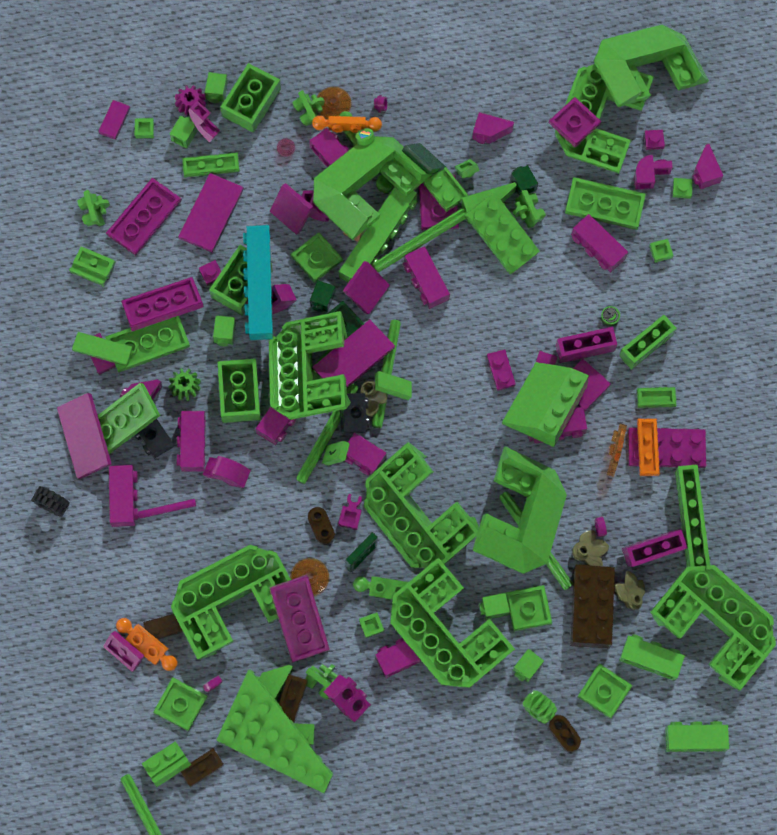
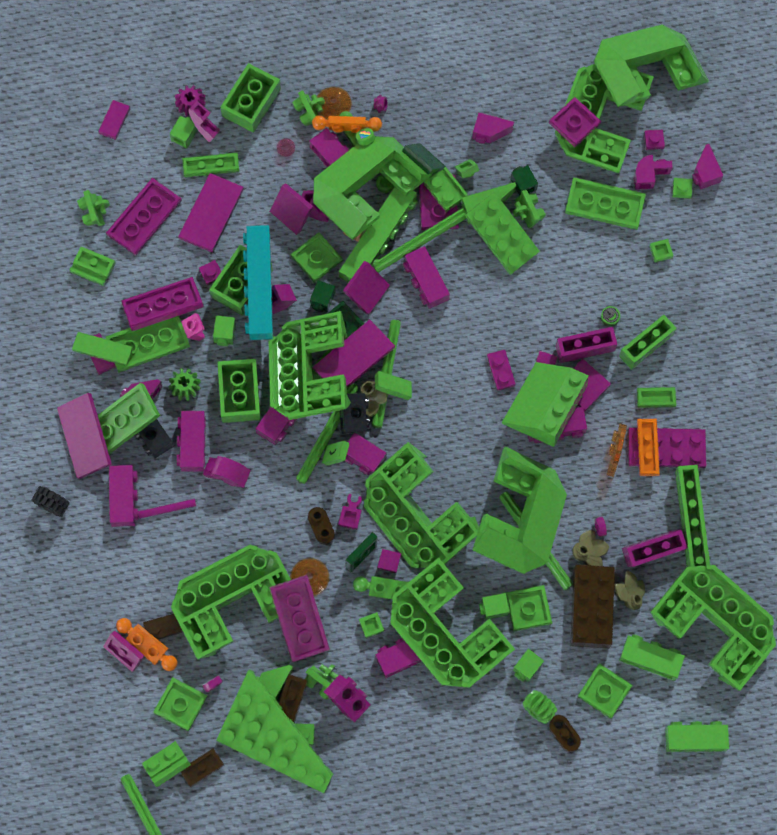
bright green plate [135,118,154,139] -> none
bright green brick [205,72,228,103] -> none
magenta brick [571,214,628,273] -> none
none -> dark pink bracket [181,313,205,341]
none -> magenta tile [377,549,401,573]

